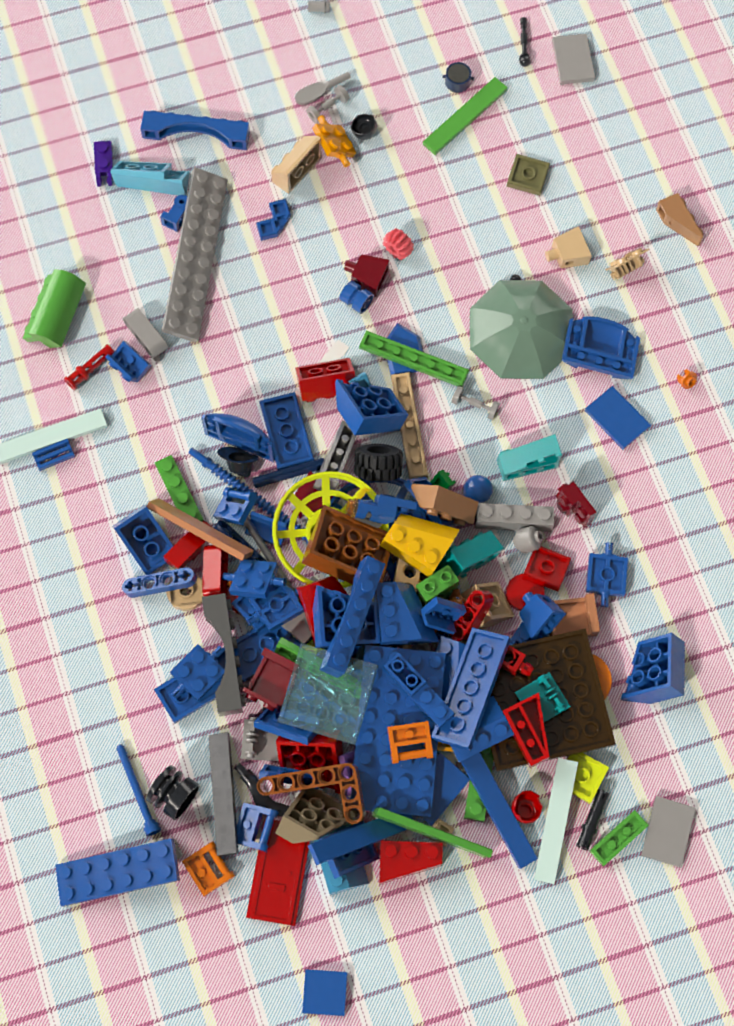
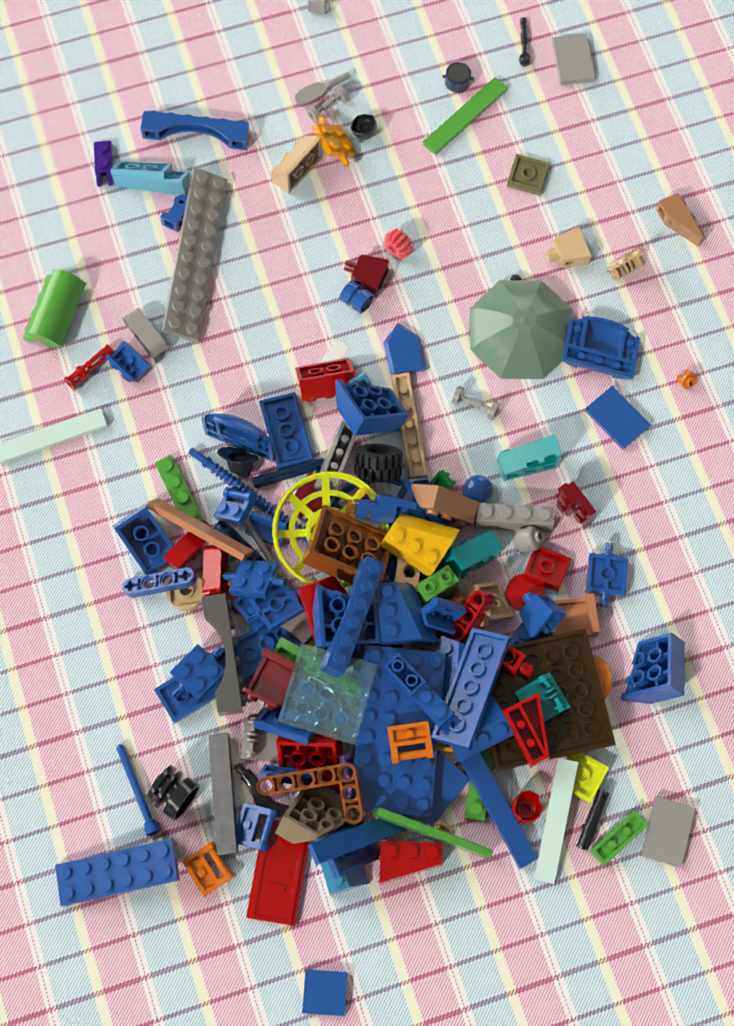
blue tile [32,439,75,471] -> none
blue tile [256,199,291,241] -> none
bright green tile [359,330,469,387] -> none

